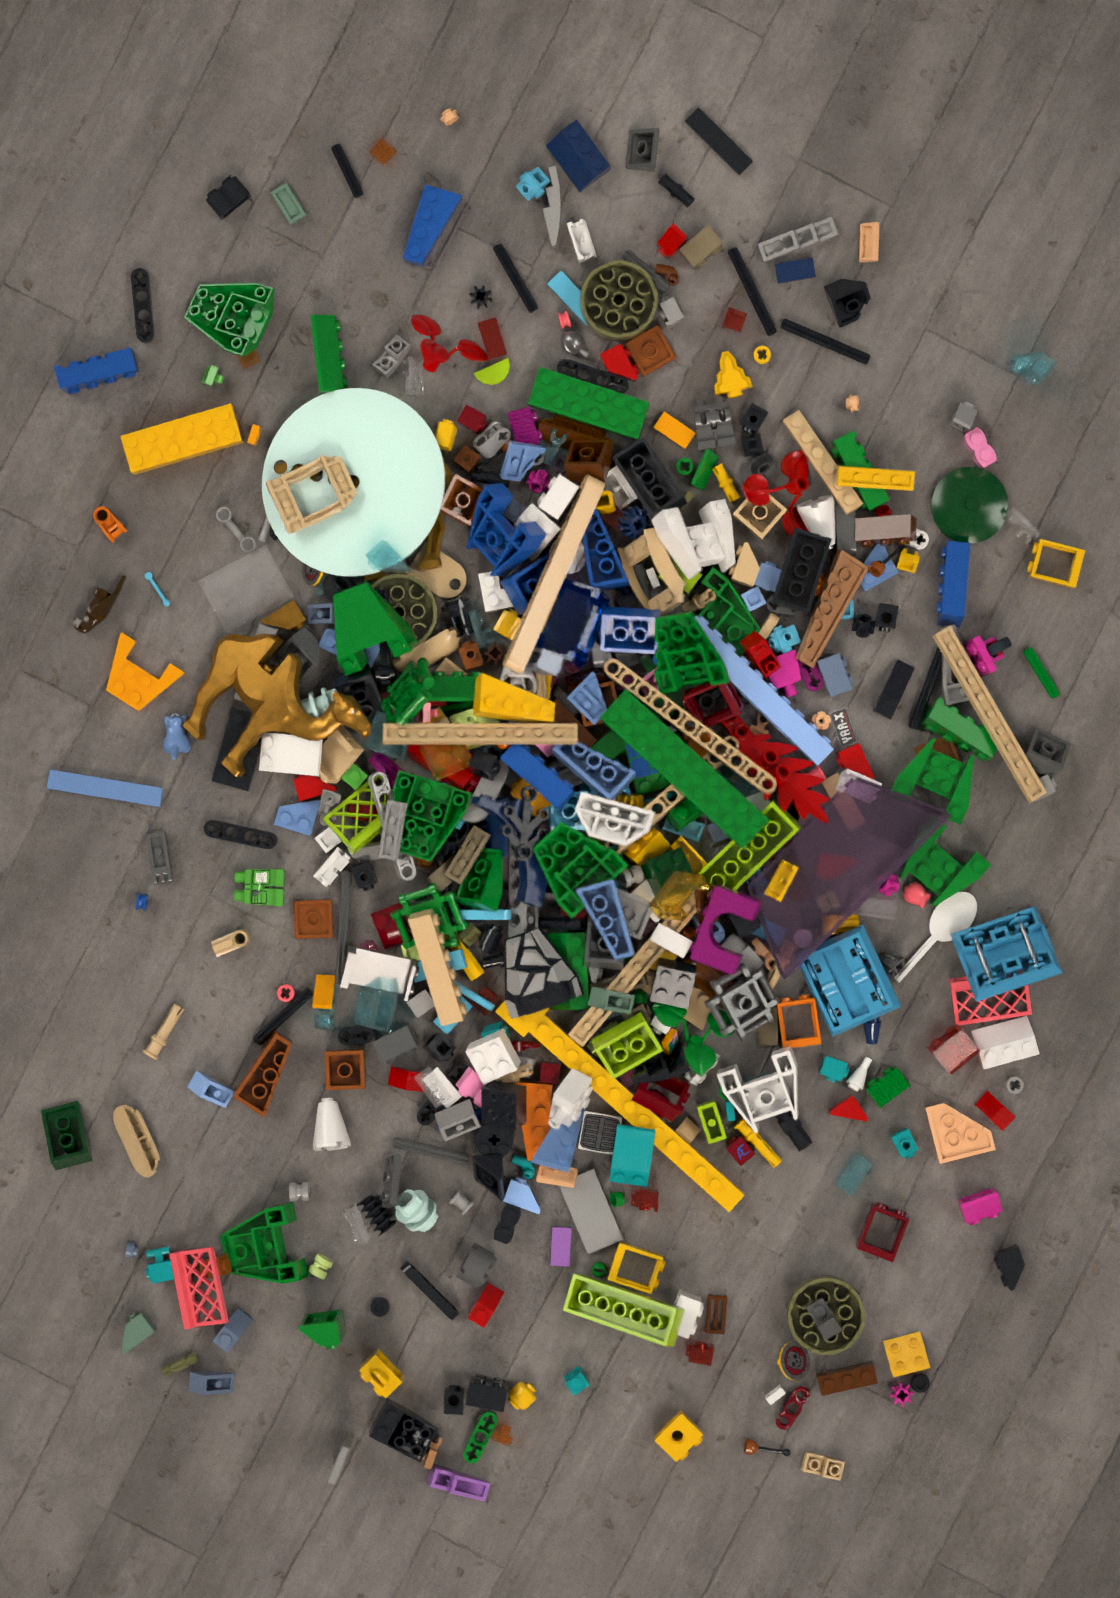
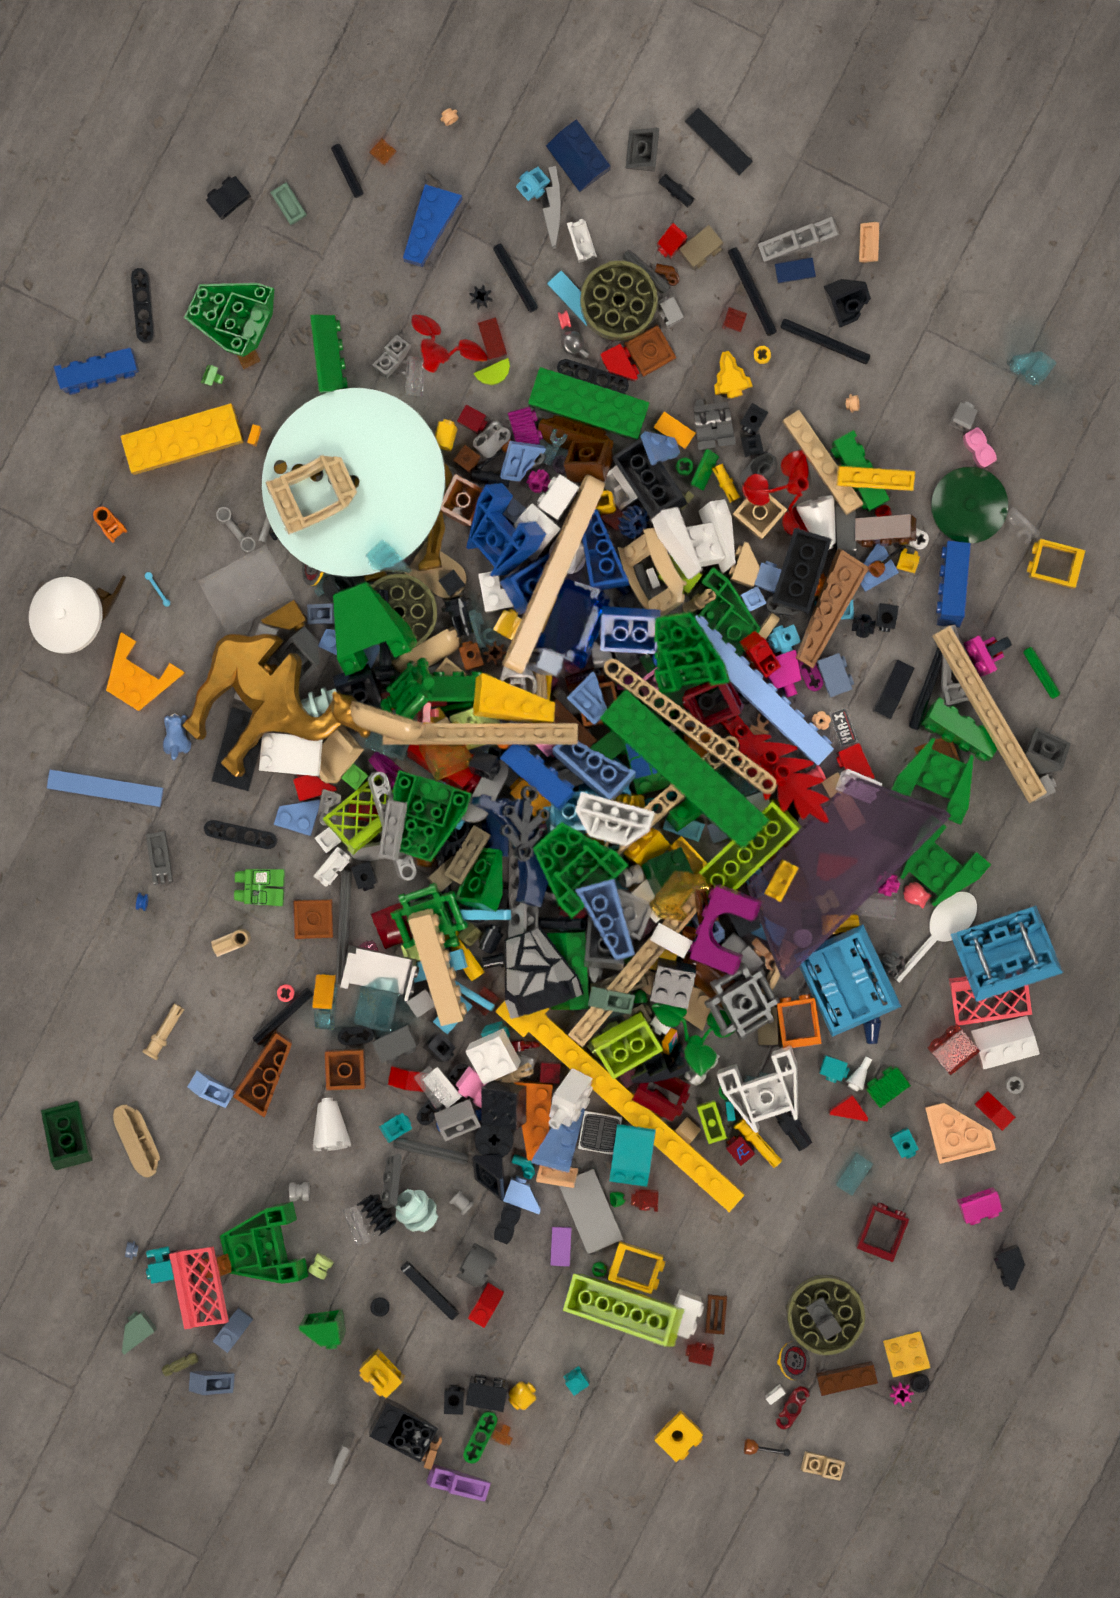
none -> white dish [29,577,103,654]
none -> tan brick [350,701,426,741]
none -> teal bracket [379,1113,412,1143]
none -> black brick [438,569,466,597]
none -> medium blue wing [641,431,680,465]

